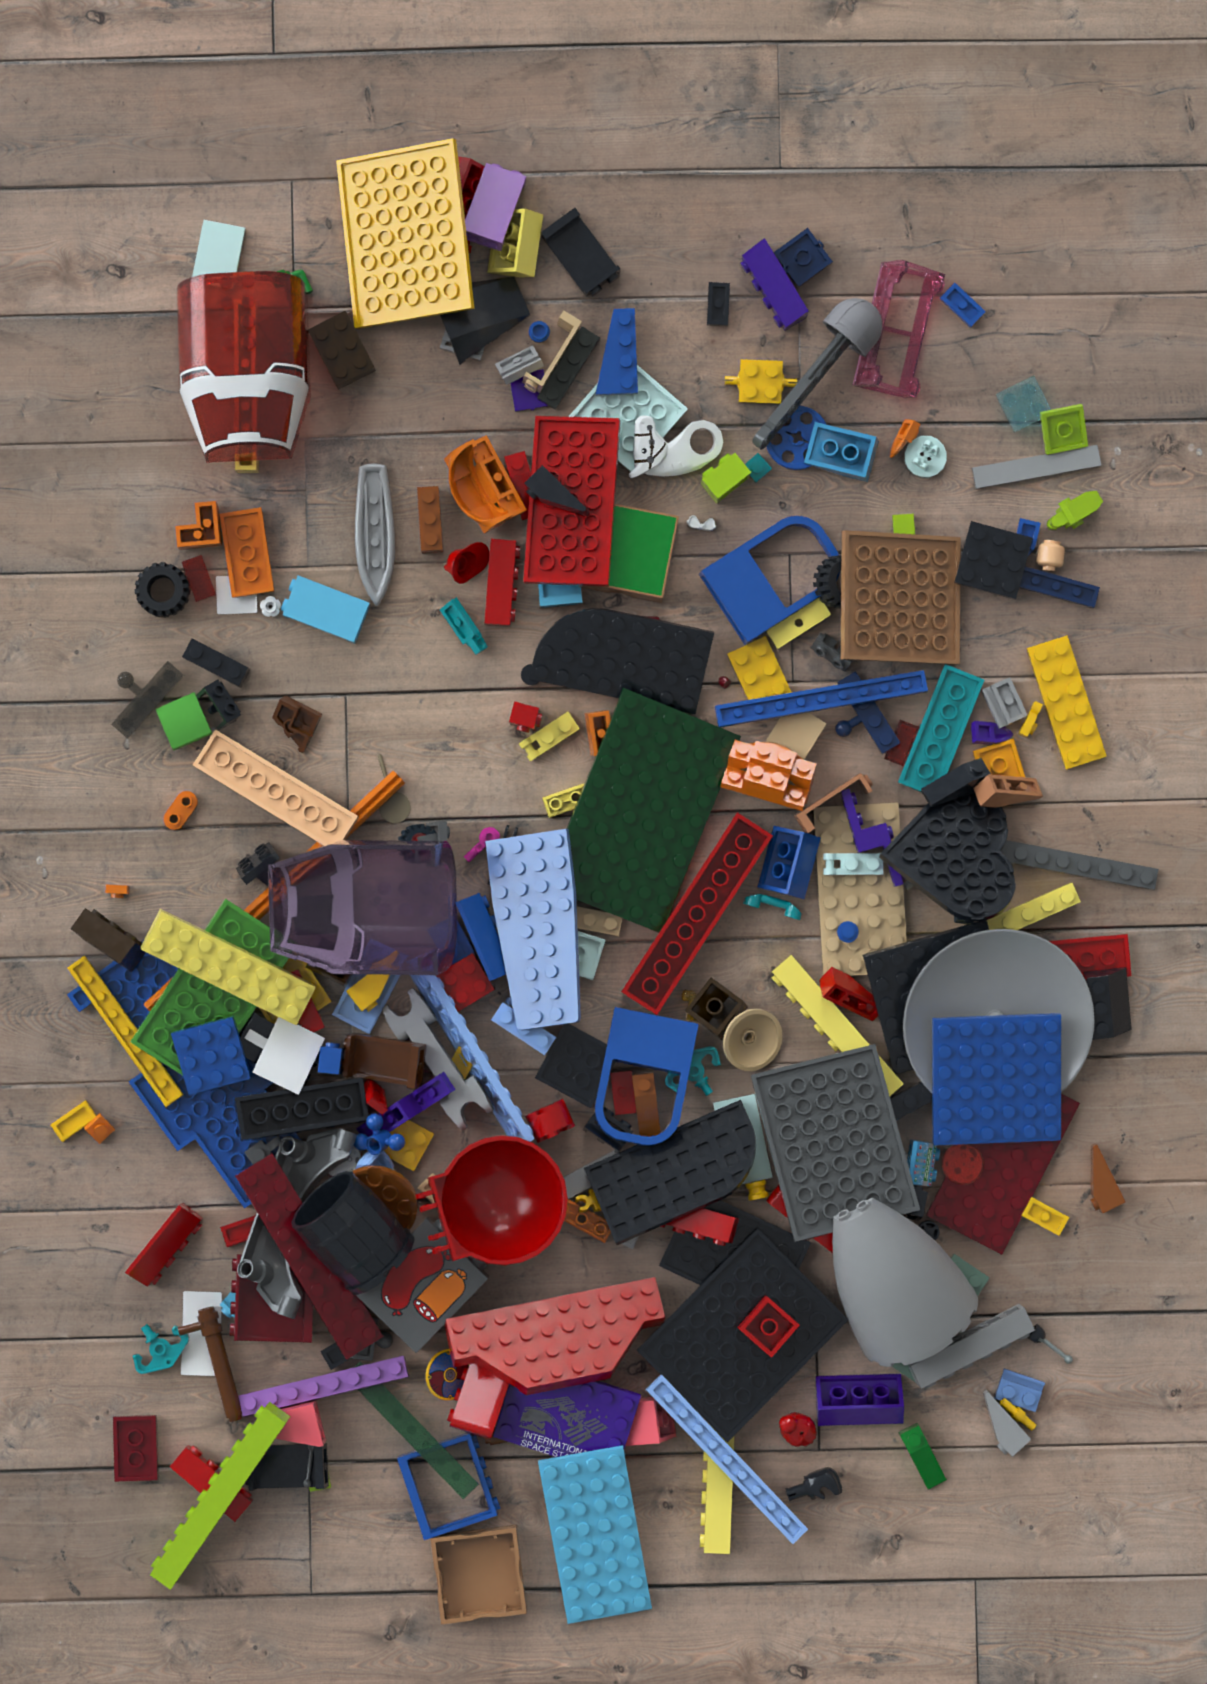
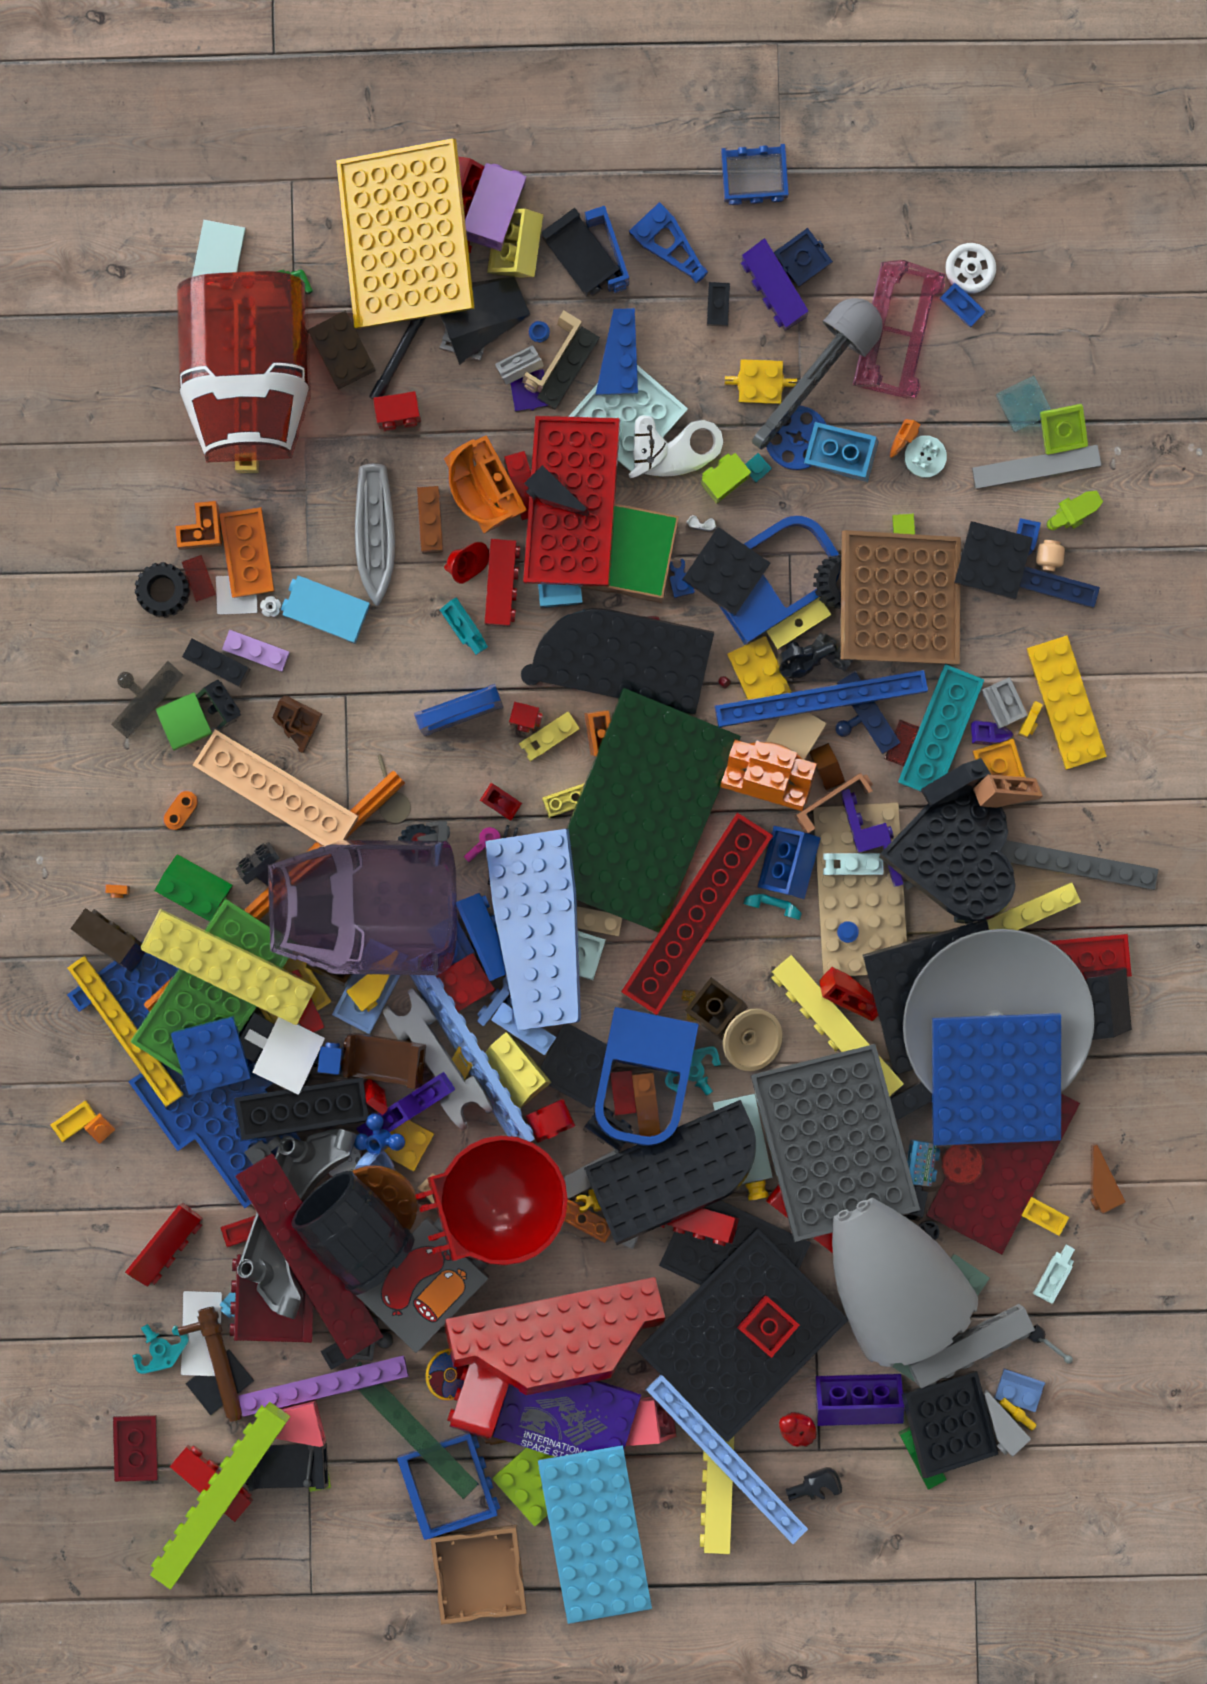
none -> green slope [154,854,233,922]
none -> black window [186,1349,254,1415]
none -> lavender plate [222,630,290,672]
none -> black piece [369,317,426,399]
none -> red brick [373,391,421,431]
none -> blue window [414,684,504,736]
none -> medium blue hinge [477,976,510,1026]
none -> red slope [480,783,522,821]
none -> light yellow slope [485,1032,552,1109]
none -> lime plate [492,1448,554,1527]
none -> blue panel [585,205,629,293]
none -> blue plate [629,202,708,284]
none -> blue plate [669,558,695,598]
none -> black plate [682,527,770,616]
none -> window [721,144,789,205]
none -> black pin [777,640,838,678]
none -> reddish brown slope [809,743,845,790]
none -> black plate [901,1371,999,1478]
none -> white plate [946,243,996,293]
none -> light aqua hinge [1033,1244,1075,1304]

